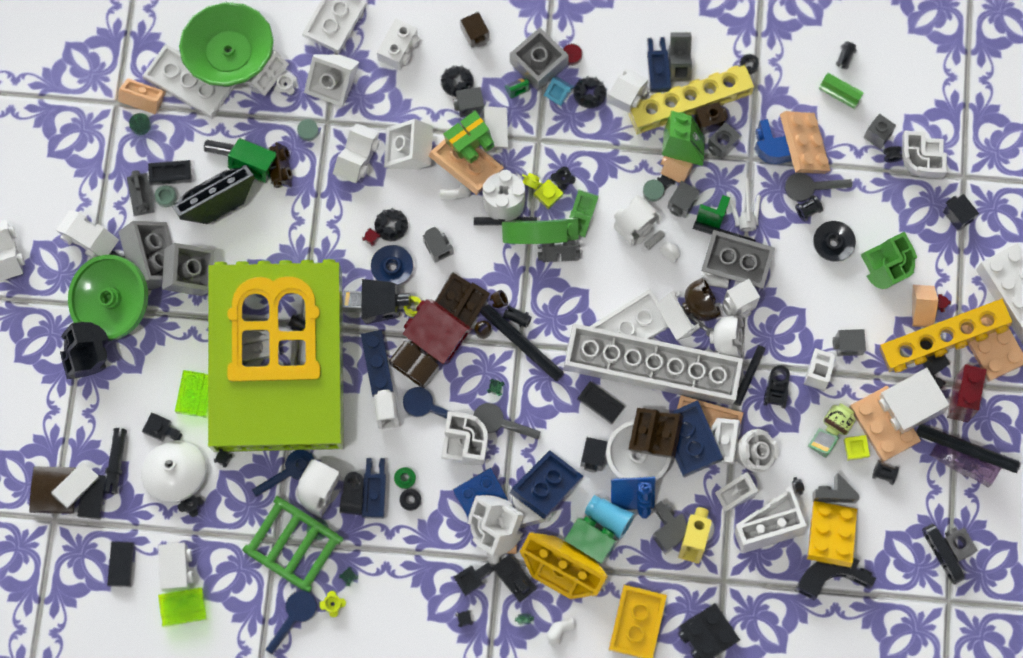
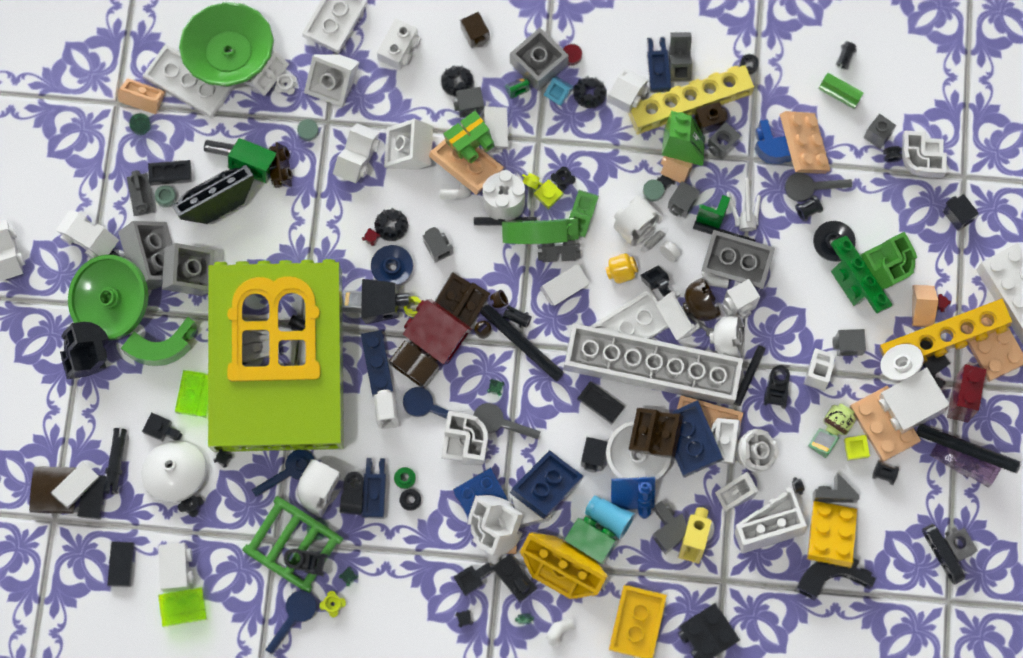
none -> bright green arch [121,317,197,366]
none -> black piece [284,549,328,576]
none -> white hinge [540,264,590,306]
none -> yellow head [605,253,638,284]
none -> black plate [640,265,672,297]
none -> green bracket [831,236,892,314]
none -> white dish [881,344,924,381]

